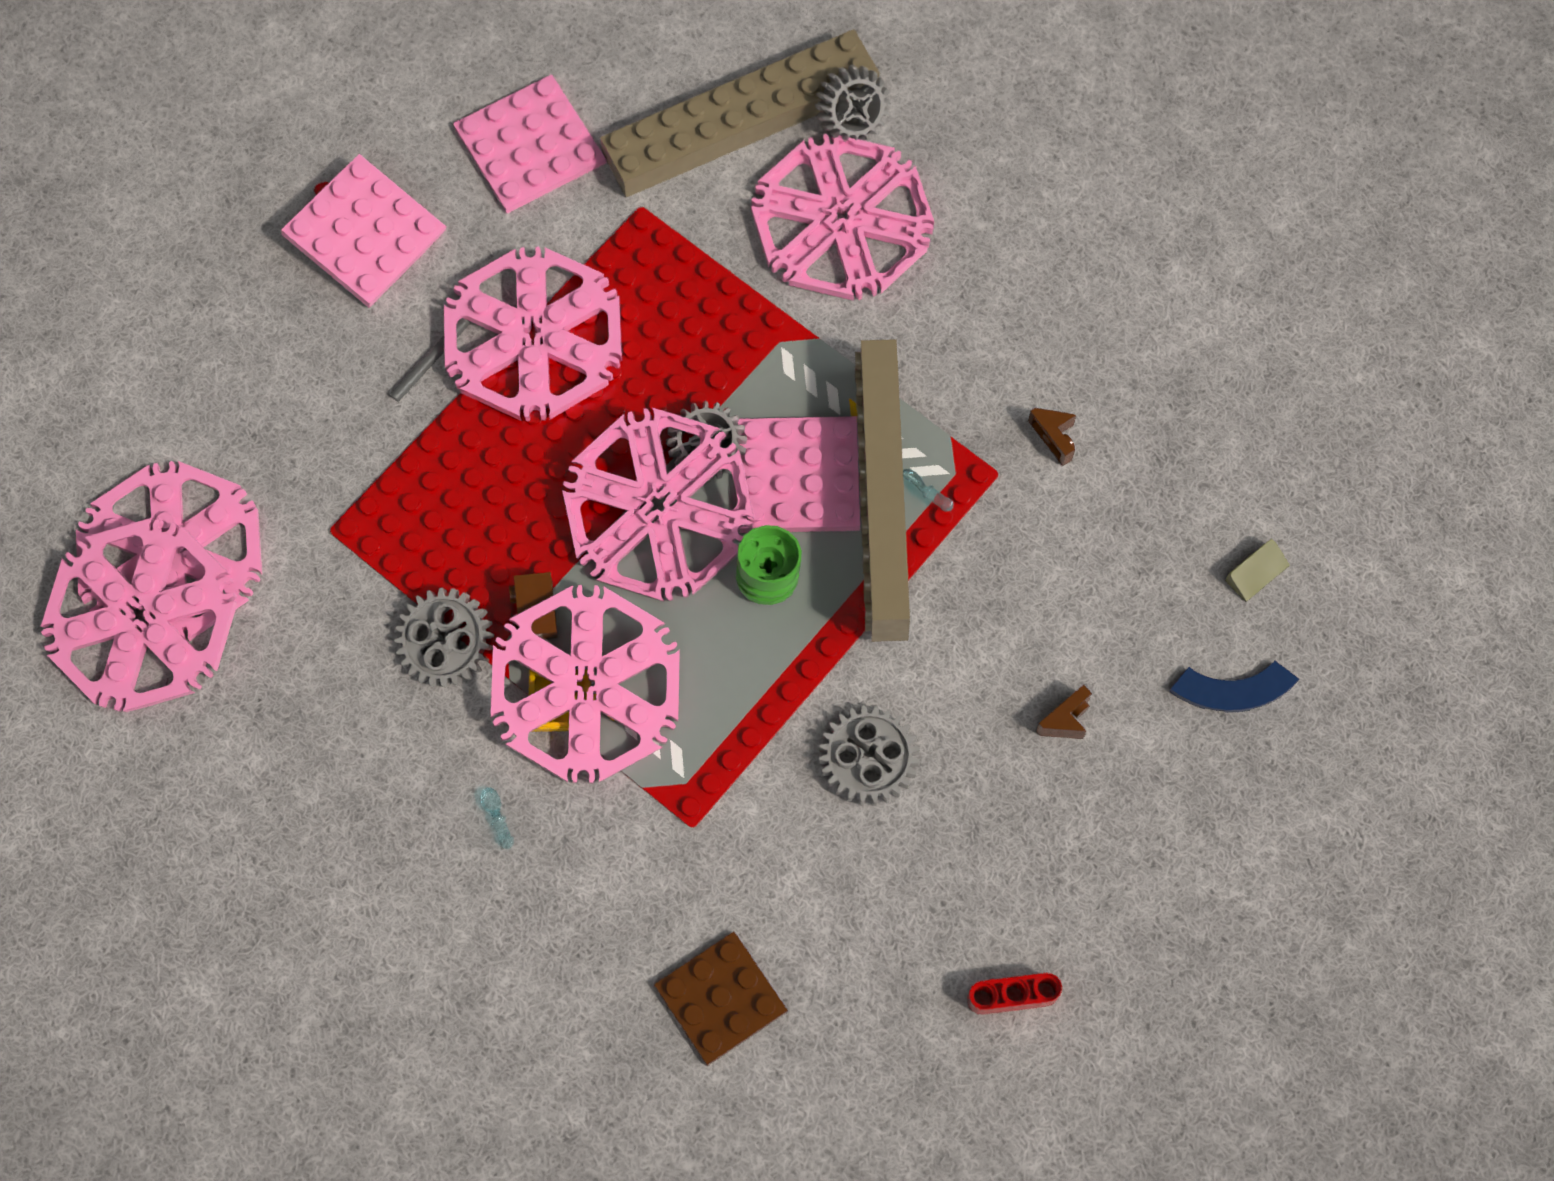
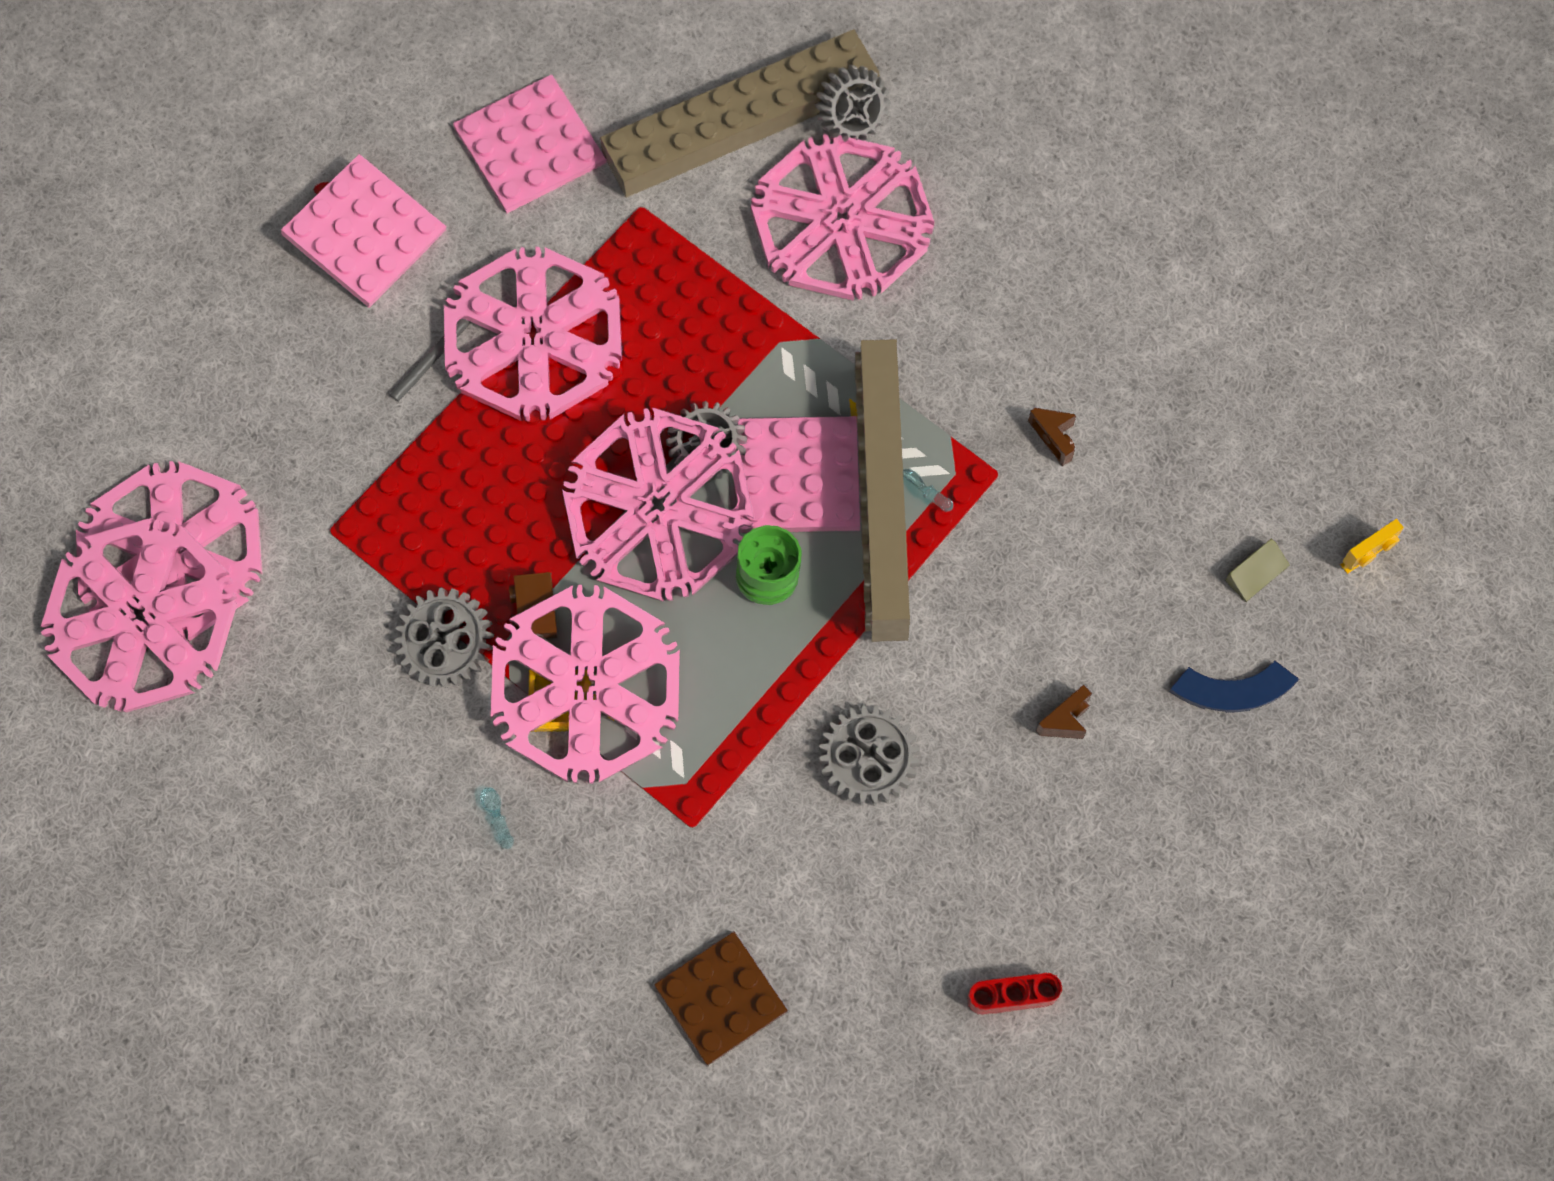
none -> yellow plate [1340,518,1404,574]

